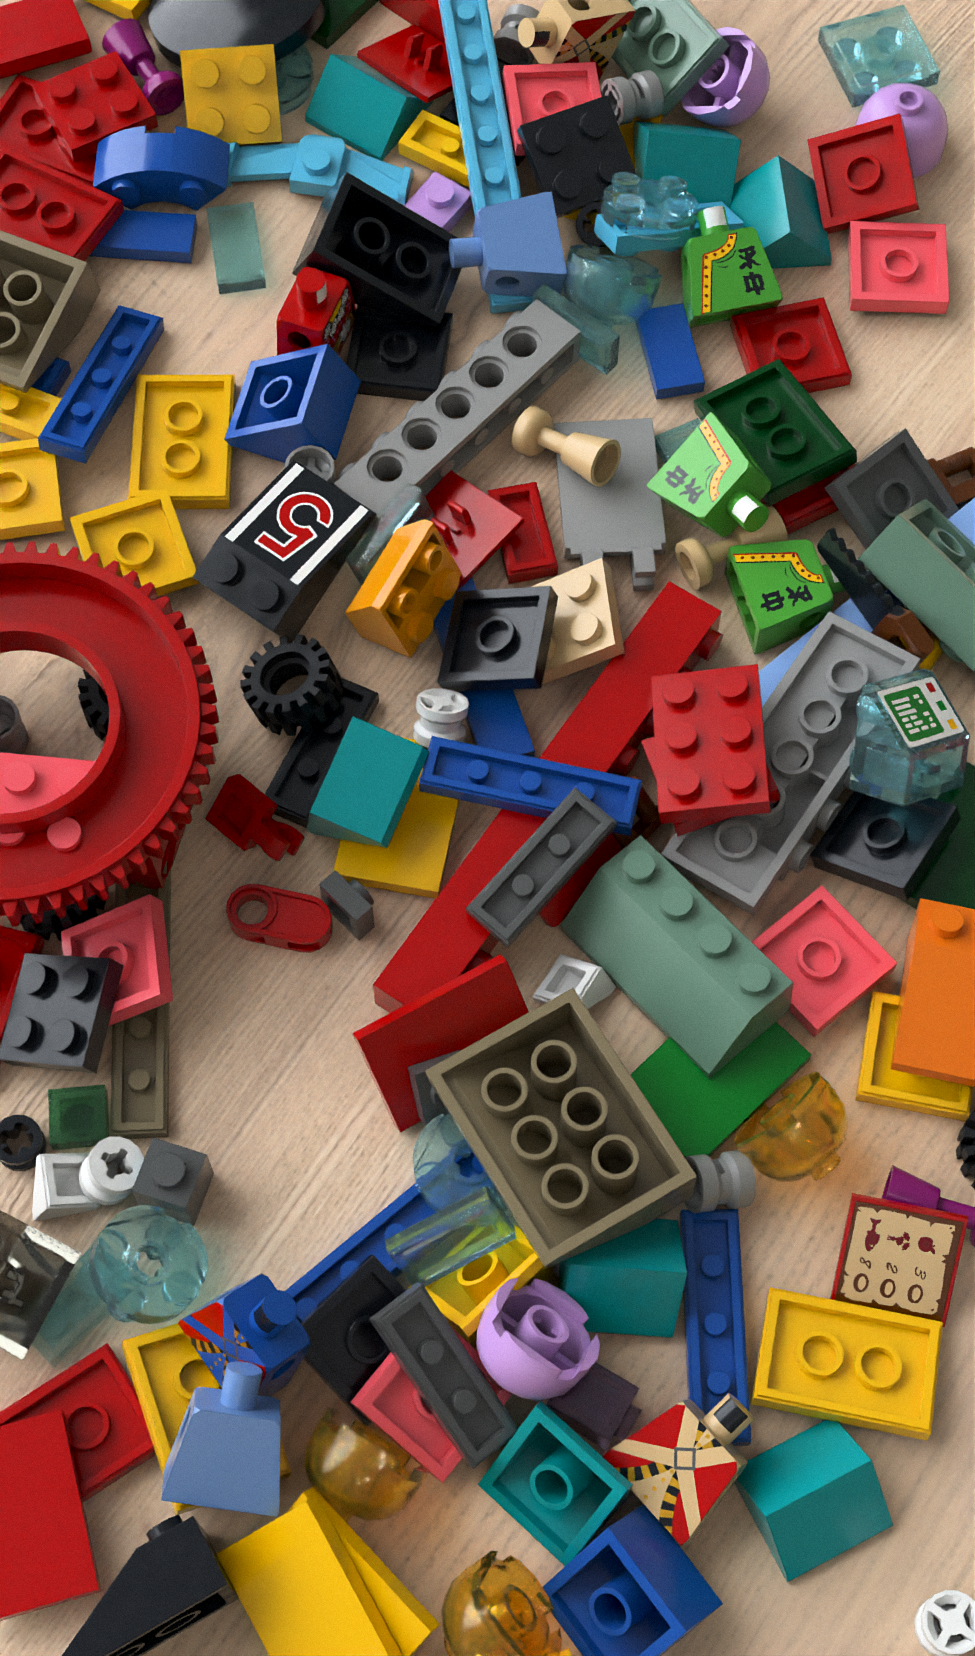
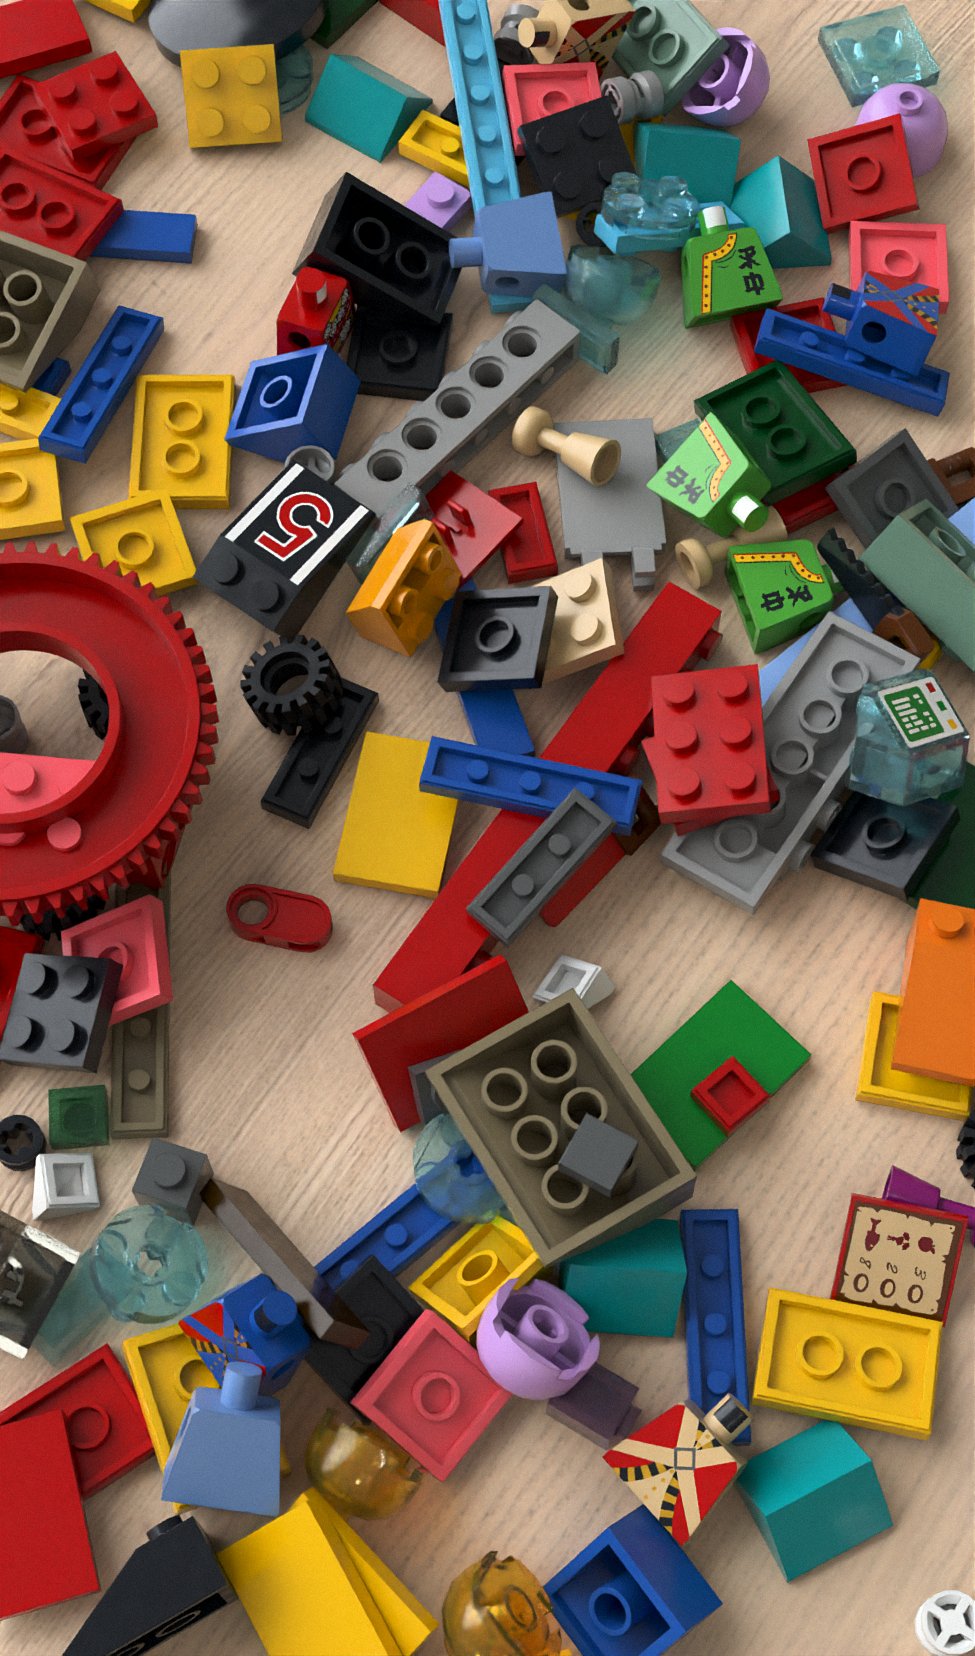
white wheel [78,1136,144,1205] -> none
blue brick [93,126,230,211] -> none
magenta piece [102,18,184,116] -> none
red plate [205,774,305,861] -> none
clear light blue tile [206,202,266,294] -> none
medium azure plate [227,134,414,205] -> none
teal slope [306,716,429,848] -> none
dark grey plate [319,870,375,940] -> none
red piece [357,24,453,104] -> none
dark grey tile [369,1283,519,1469] -> none
clear light blue tile [385,1186,517,1287] -> none
white wheel [413,688,469,748] -> none
teal slope [478,1401,633,1566] -> none
sand green slope [560,835,793,1079] -> none
blue tile [635,303,705,400] -> none
light grey wheel [684,1150,756,1214] -> none
clear yellow cylinder [734,1071,848,1182] -> none
coral plate [752,885,897,1037] -> none
none -> dark brown tile [199,1178,371,1349]
none -> dark grey tile [558,1113,639,1197]
none -> red tile [690,1056,771,1138]
none -> blue tile [754,309,950,417]
none -> blue torso [822,271,939,376]

